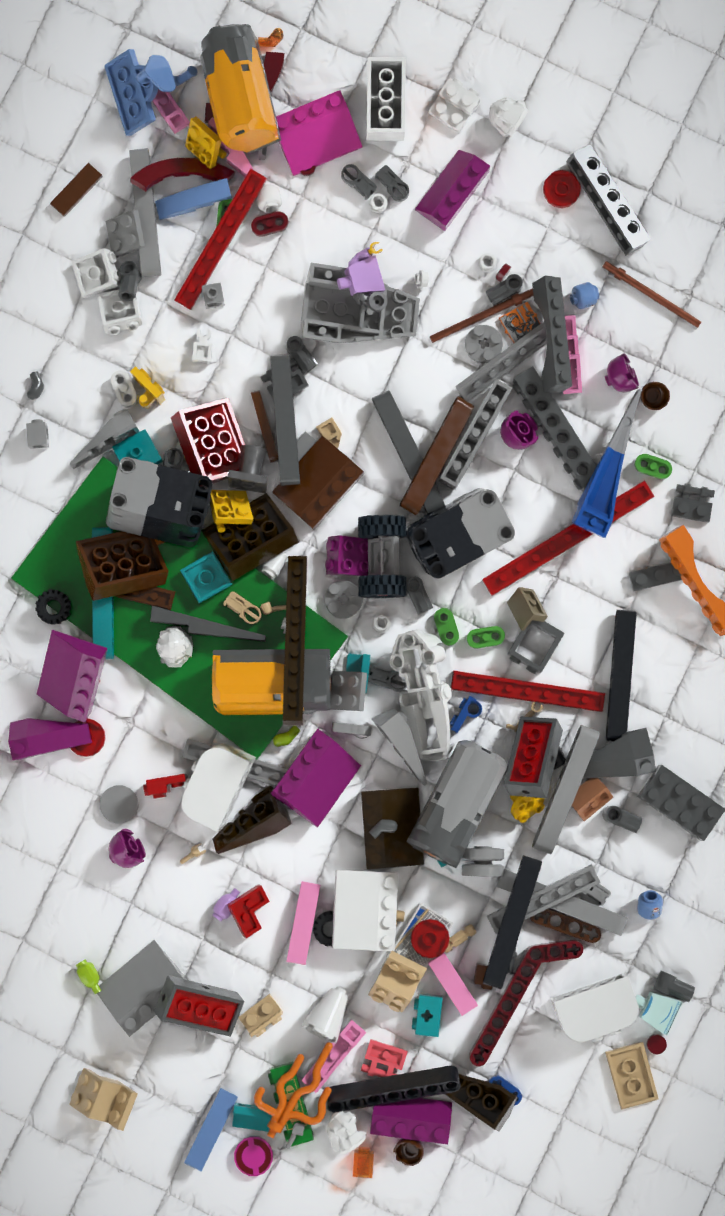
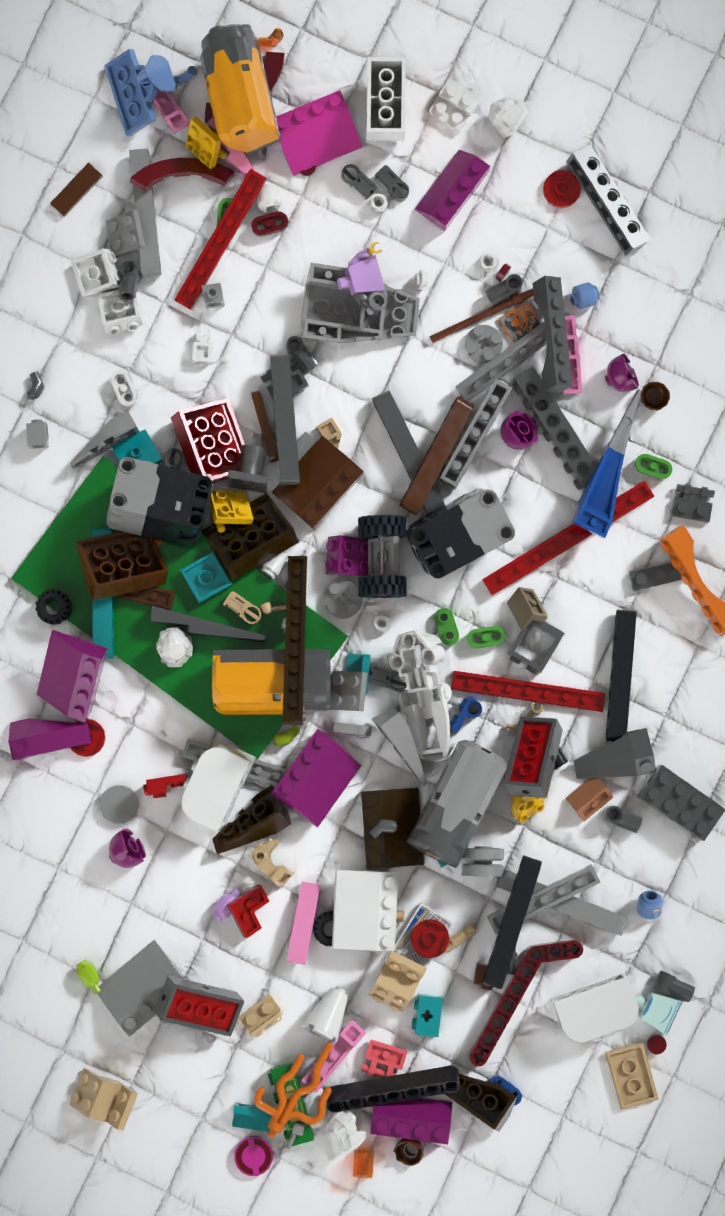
yellow plate [130,366,166,409] -> none
medium blue slope [155,178,232,220] -> none
tan hand [180,843,206,864] -> none
medium blue slope [184,1088,238,1172] -> none
dark grey piece [407,576,433,615] -> none
bright pink slope [428,953,478,1016] -> none
reddish brown beam [530,909,601,943] -> none
light grey beam [532,725,600,855] -> none
light grey piece [582,884,611,906] -> none
copper bar [602,261,702,328] -> none
none -> tan tile [250,838,295,887]

